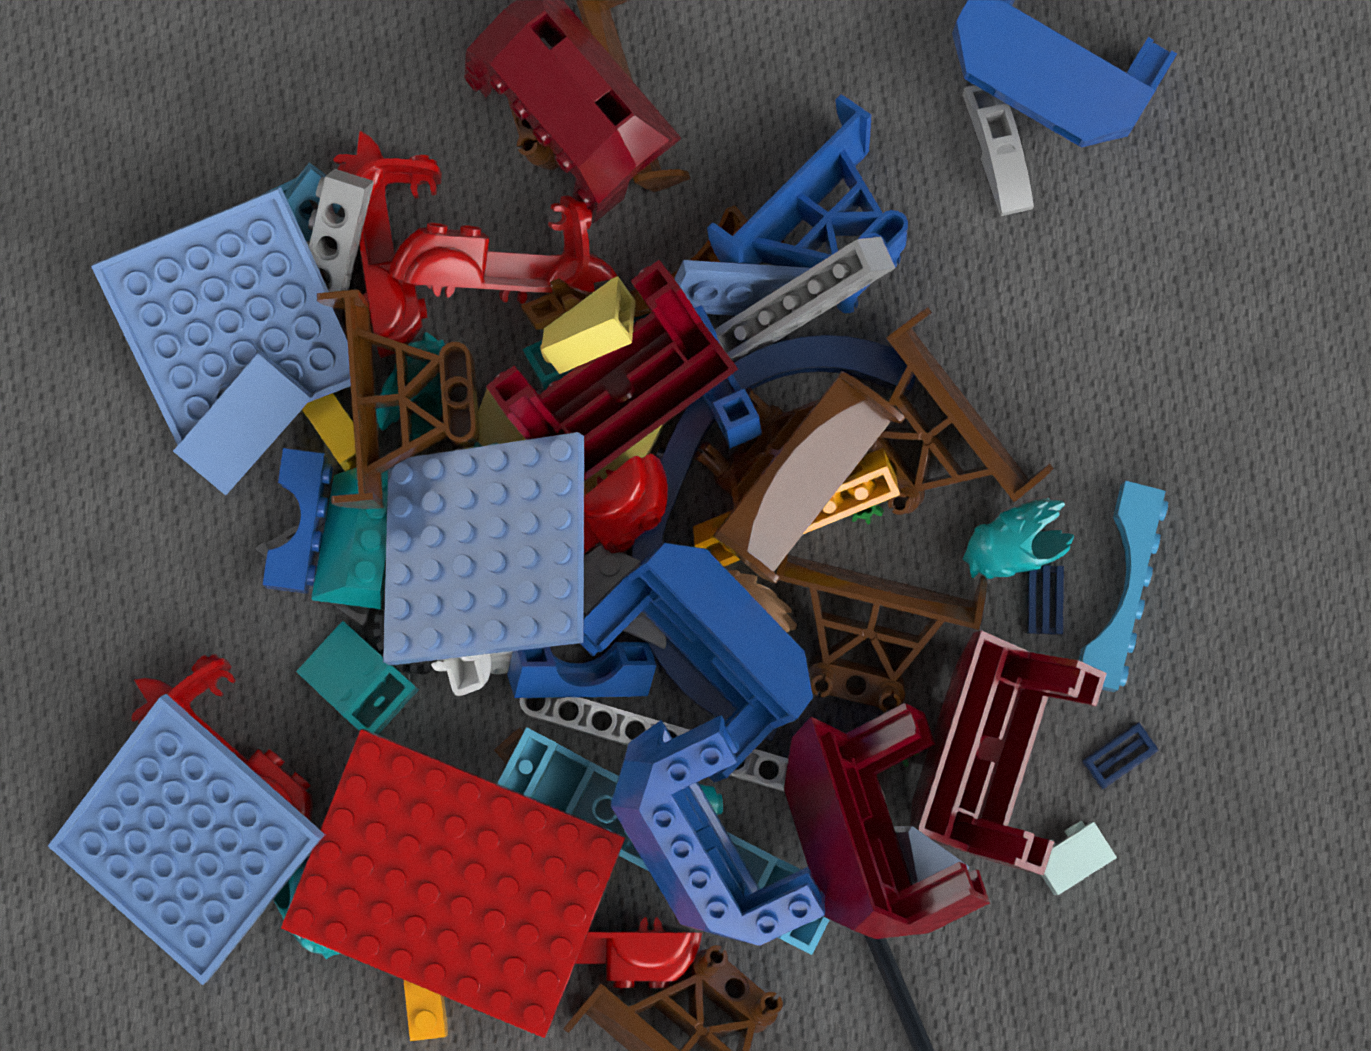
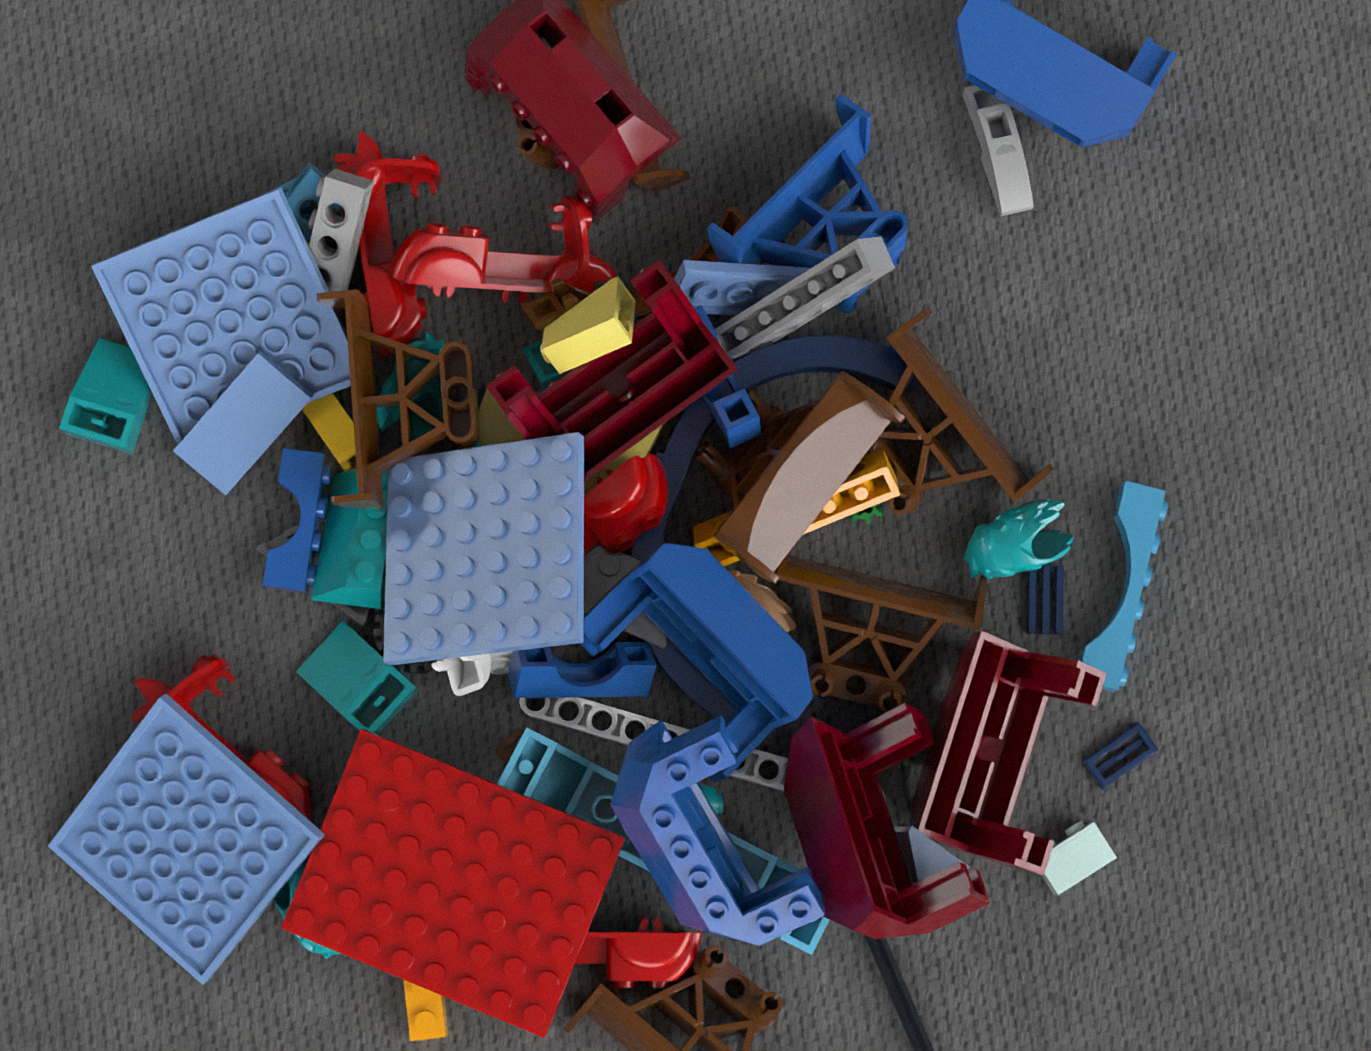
none -> teal slope [59,338,153,455]

